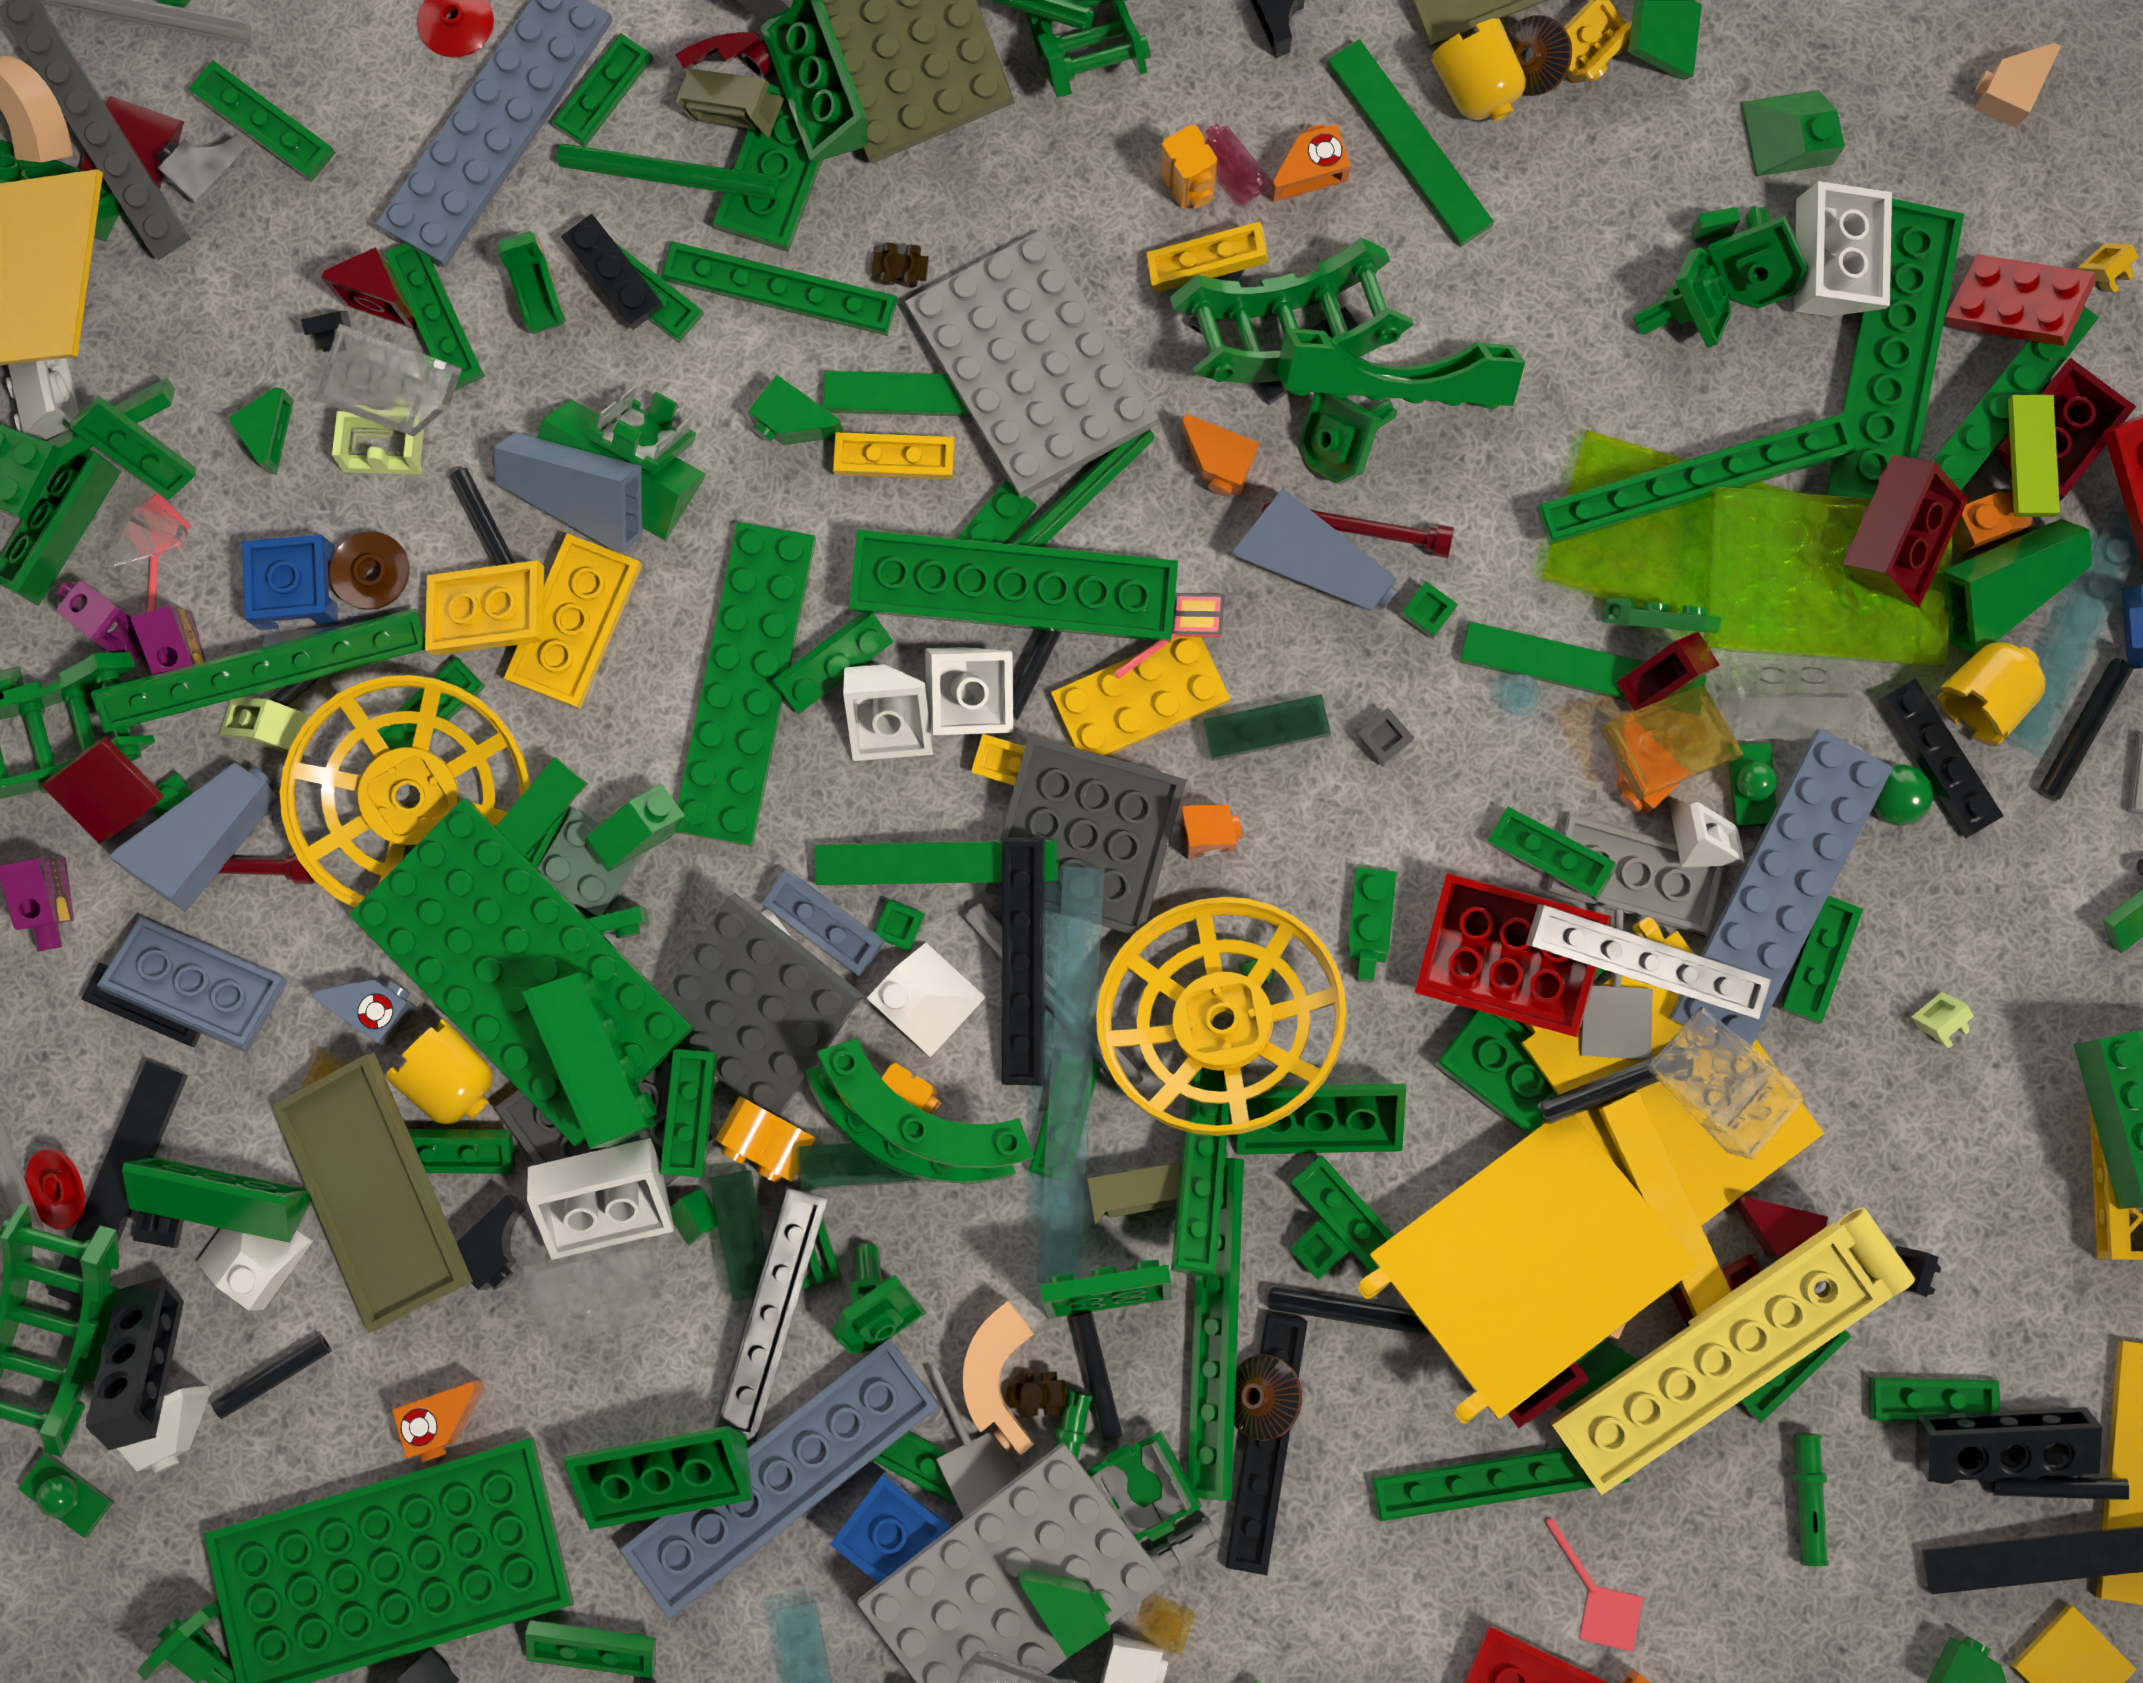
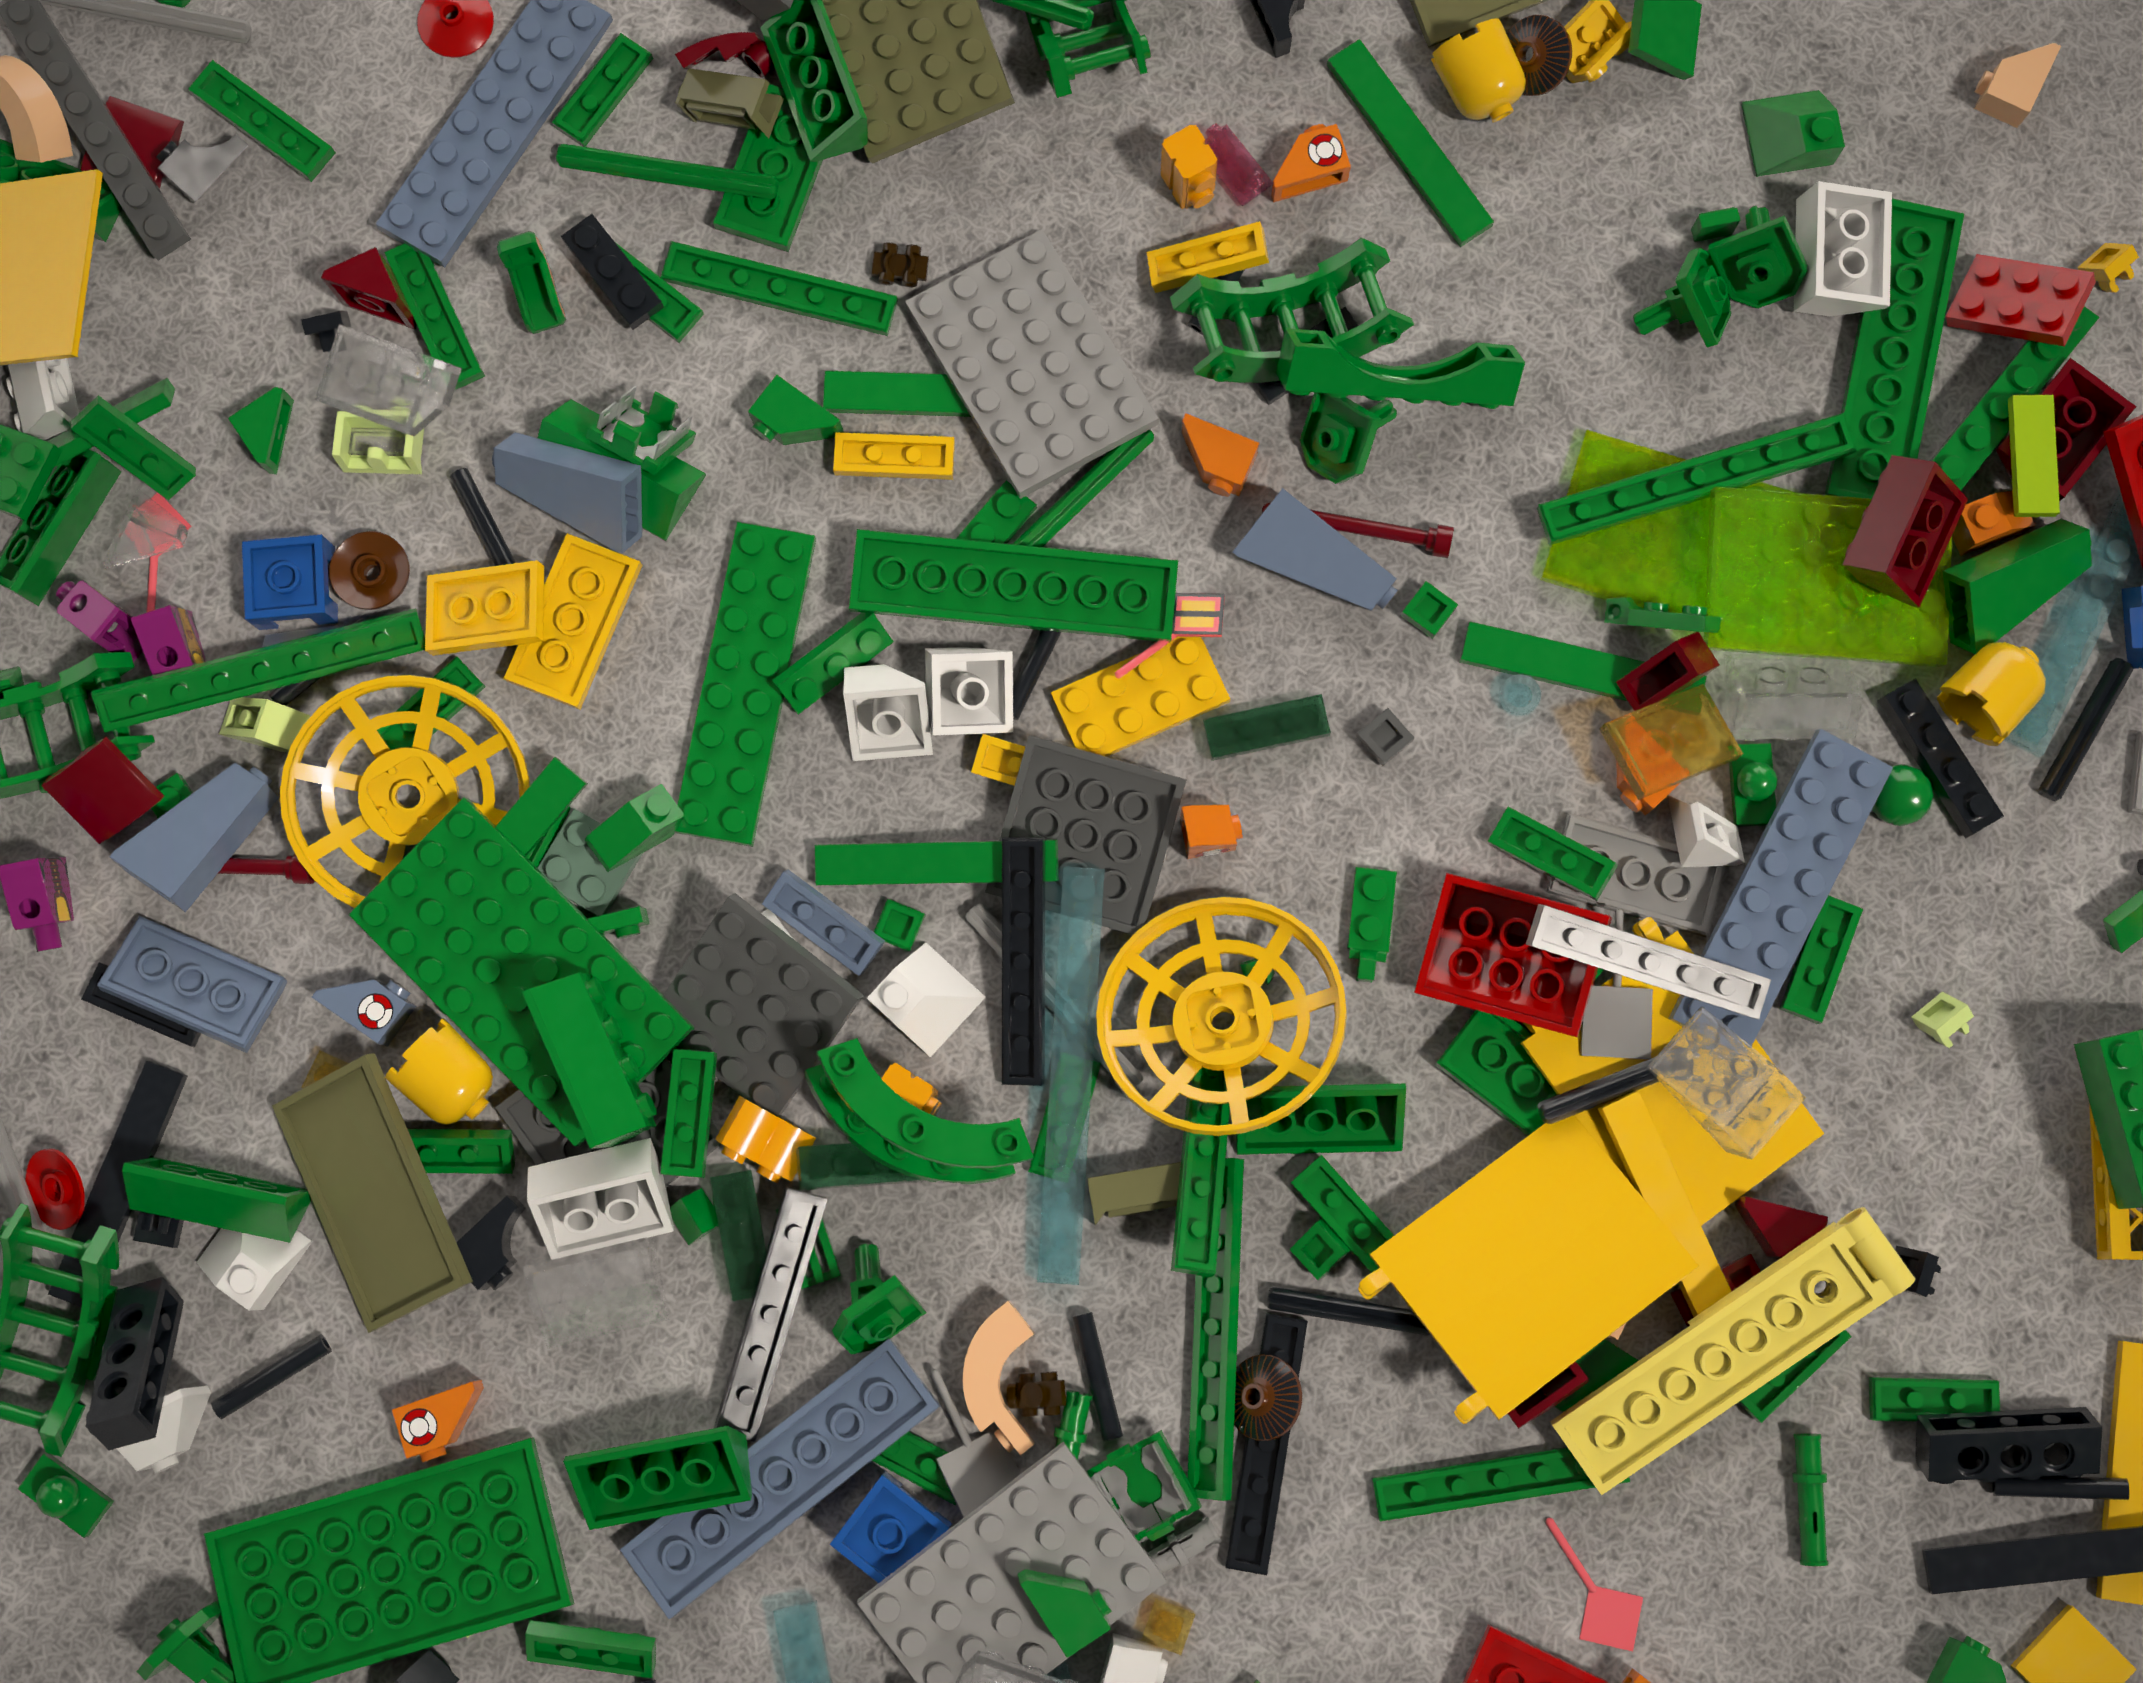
green plate [1040,1260,1172,1319] -> none

